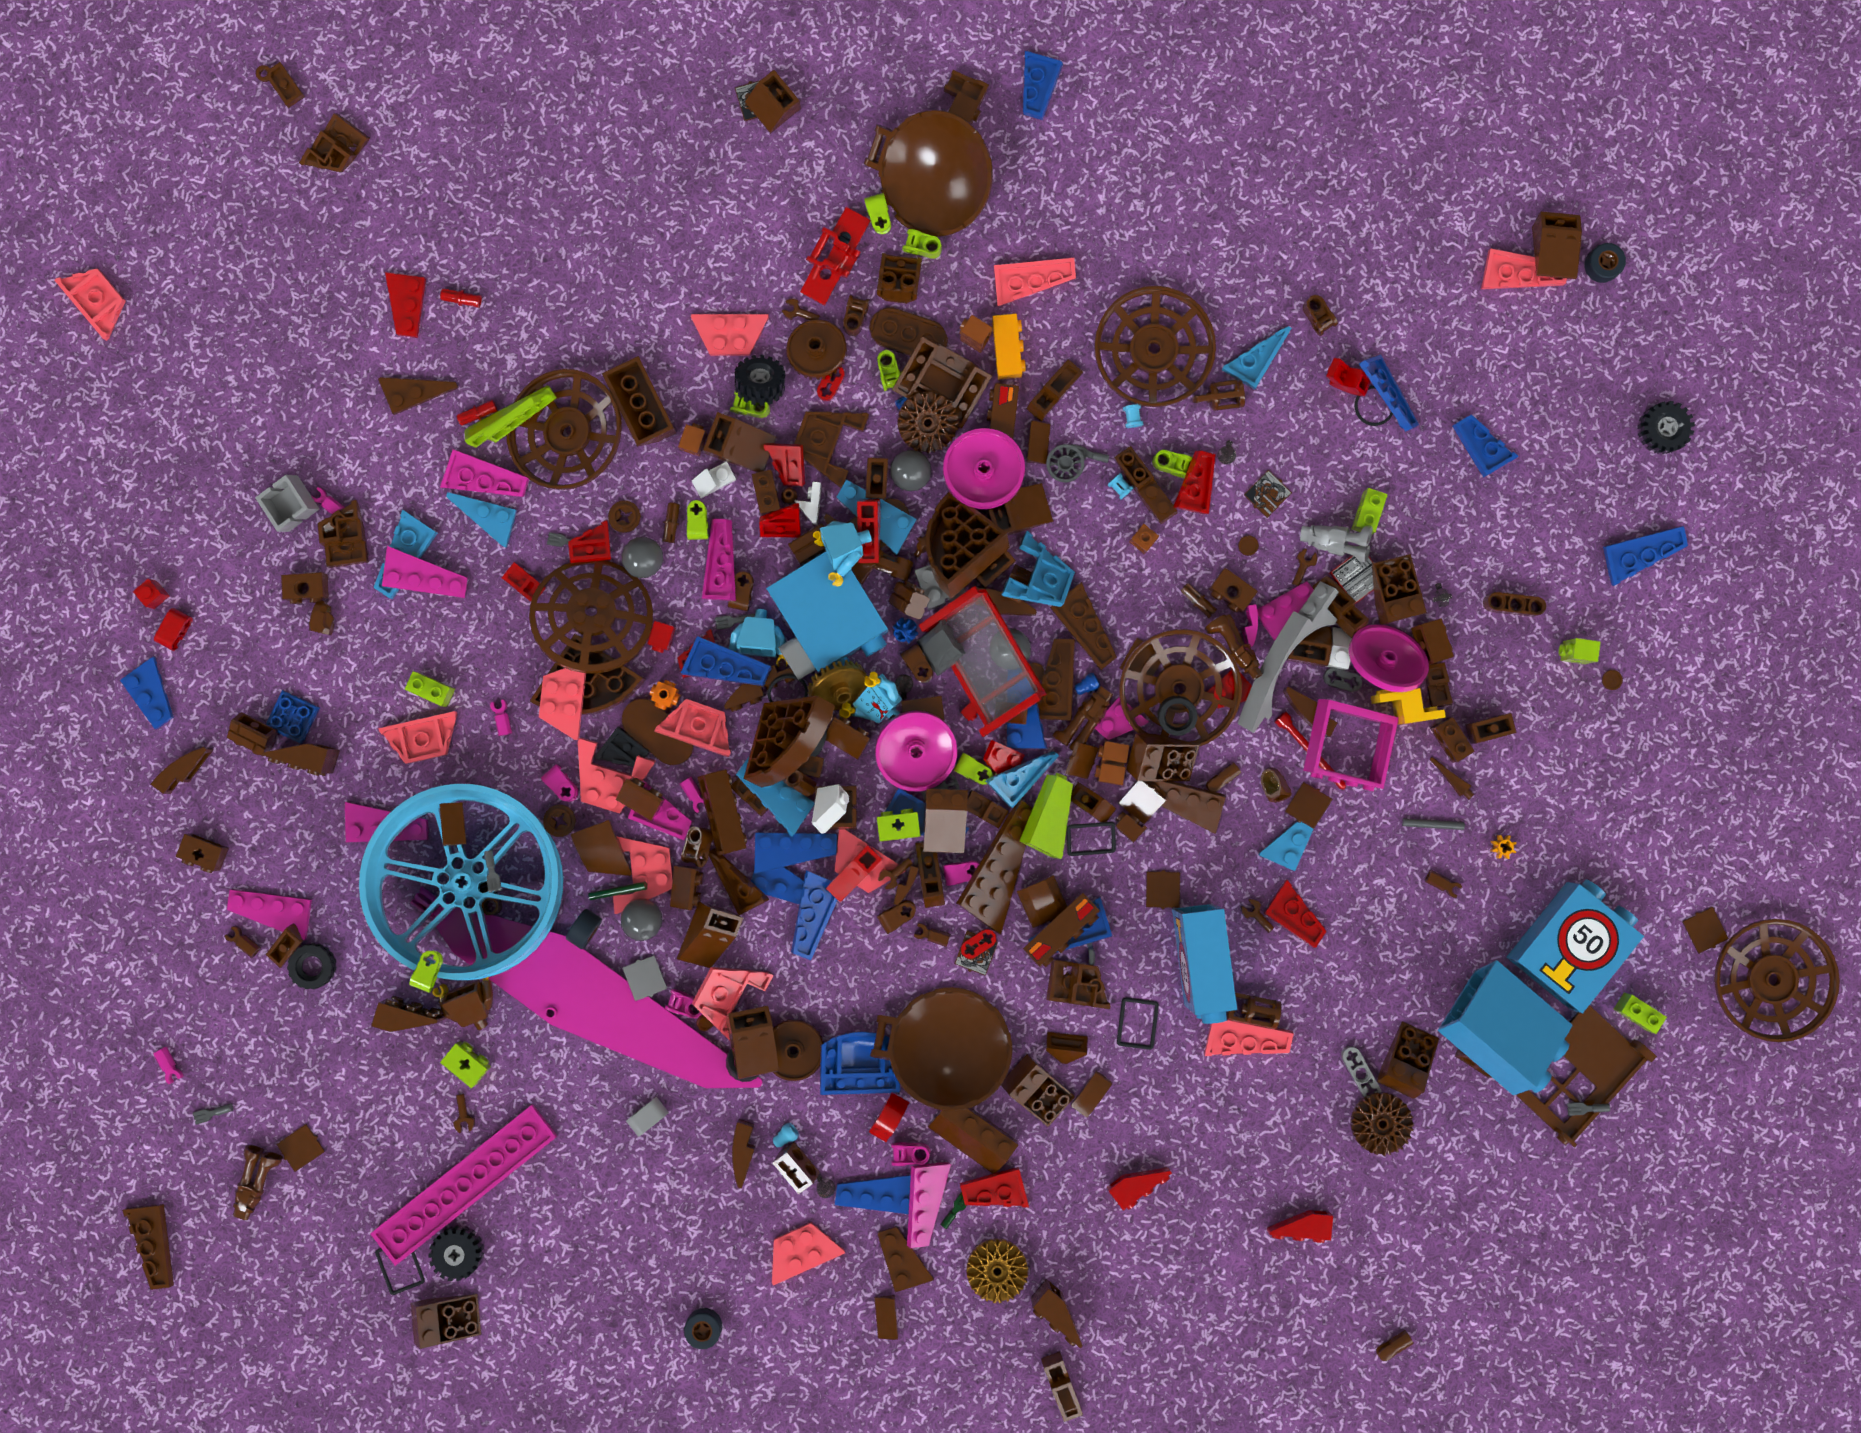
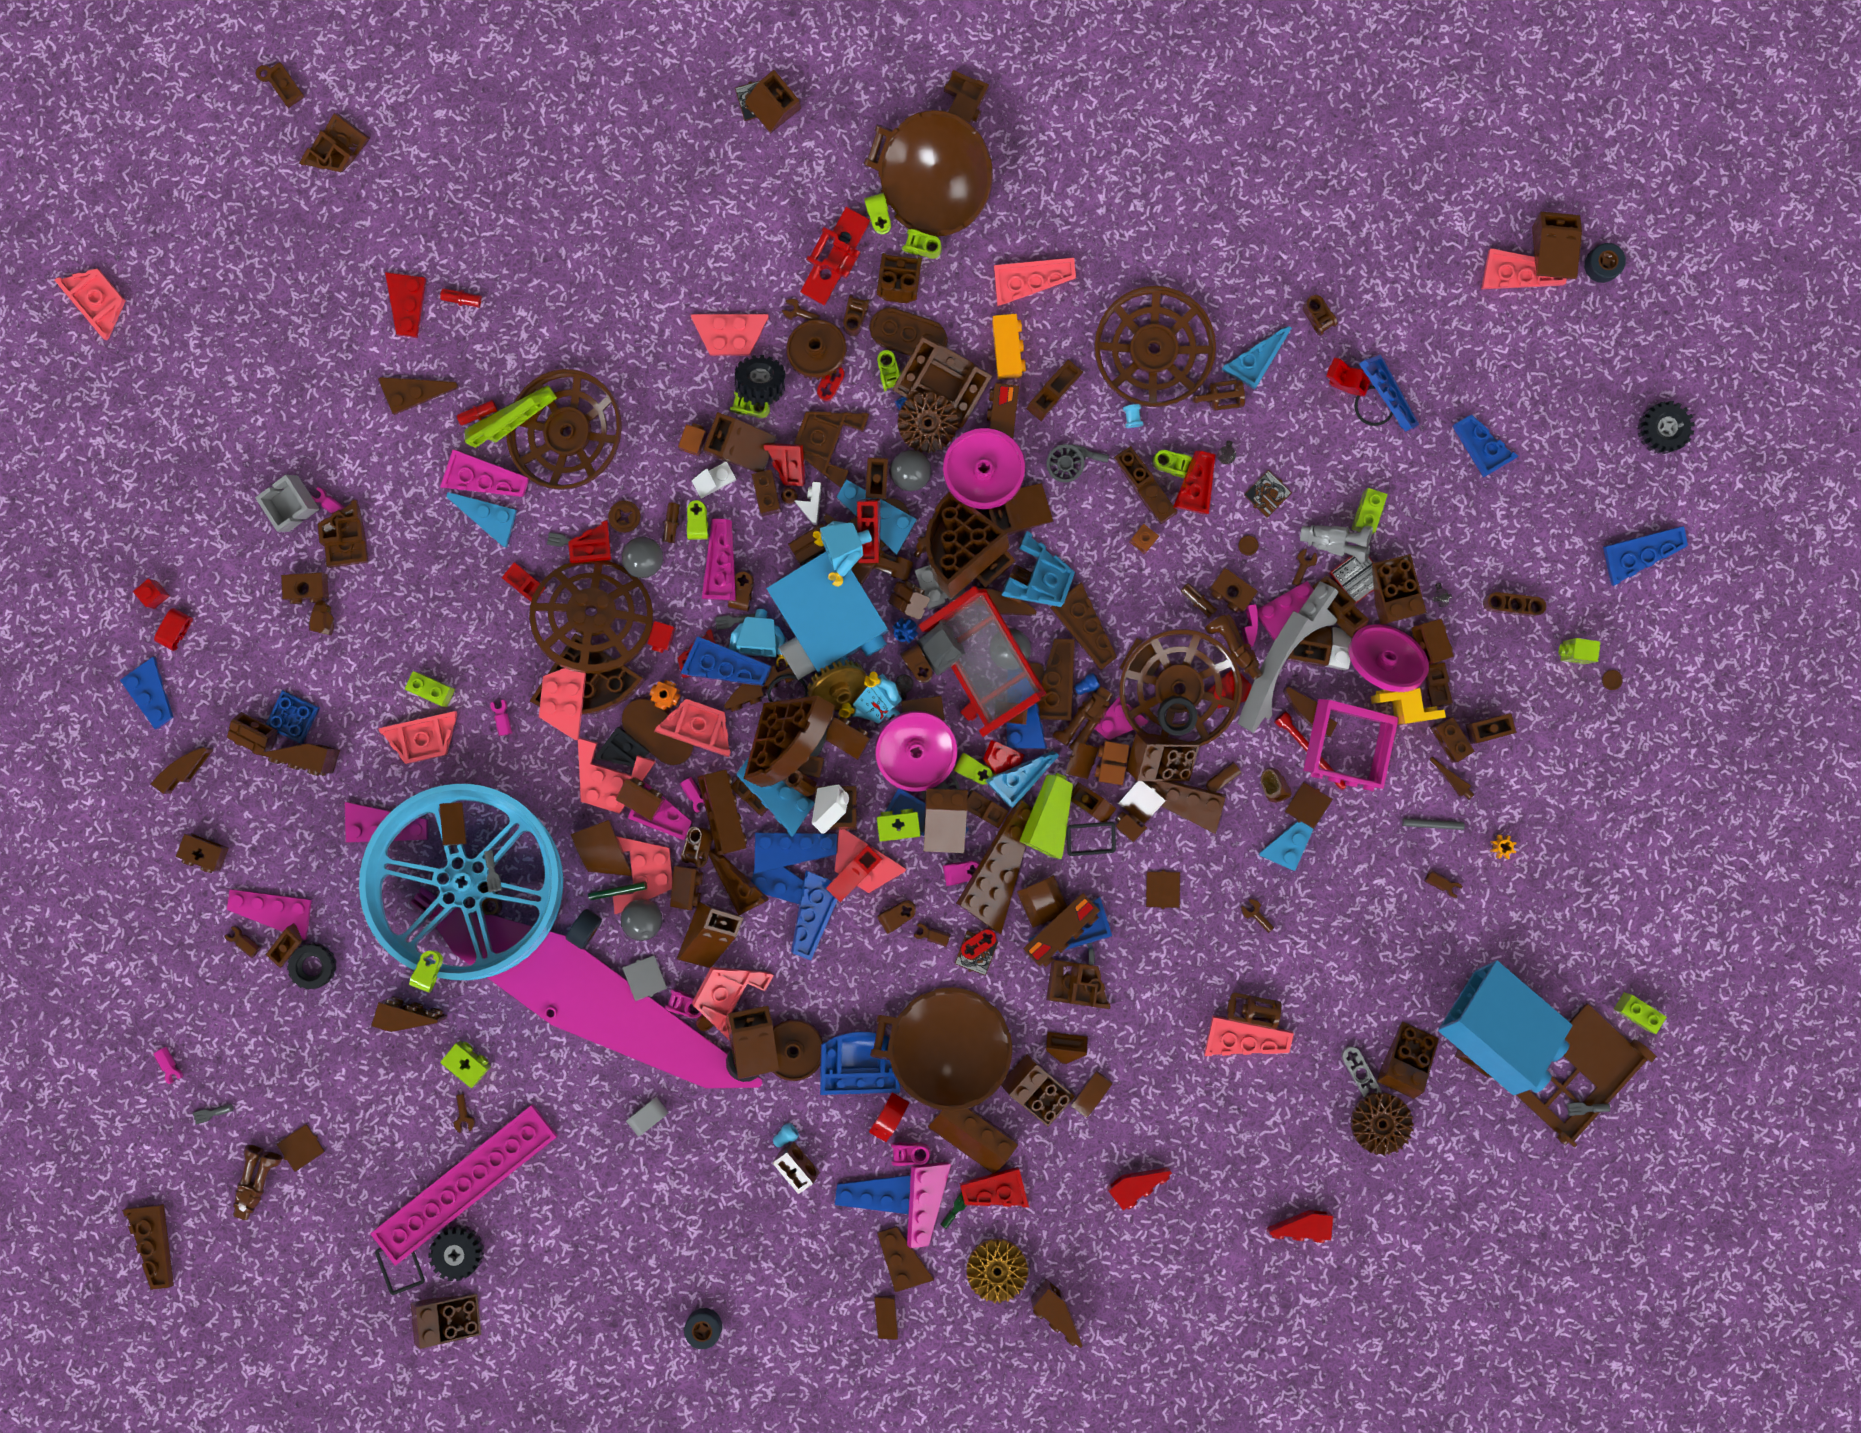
dark azure wing [374,510,438,600] -> none
dark pink wing [382,546,468,598] -> none
reddish brown torso [432,977,493,1030] -> none
dark pink piece [541,764,579,802] -> none
reddish brown gear [543,805,576,837] -> none
reddish brown slope [602,356,676,447] -> none
reddish brown slope [732,1119,756,1189] -> none
red wing [759,503,801,538] -> none
coral wing [772,1222,845,1286] -> none
clear smoke piece [816,1173,835,1198] -> none
reddish brown bar [878,858,913,889] -> none
reddish brown slope [894,865,919,905] -> none
reddish brown slope [915,842,945,908] -> none
dark orange piece [959,315,992,353] -> none
blue wing [1023,51,1063,120] -> none
reddish brown slope [1027,421,1051,464] -> none
reddish brown slope [1041,1351,1083,1422] -> none
medium azure bush [1108,473,1134,500] -> none
black piece [1117,998,1159,1050] -> none
dark azure brick [1172,904,1237,1024] -> none
red wing [1264,880,1327,948] -> none
dark grey beam [1323,668,1362,692] -> none
reddish brown bar [1376,1330,1414,1361] -> none
dark azure brick [1506,879,1644,1014] -> none
reddish brown piece [1682,907,1729,954] -> none
reddish brown dish [1714,919,1840,1042] -> none

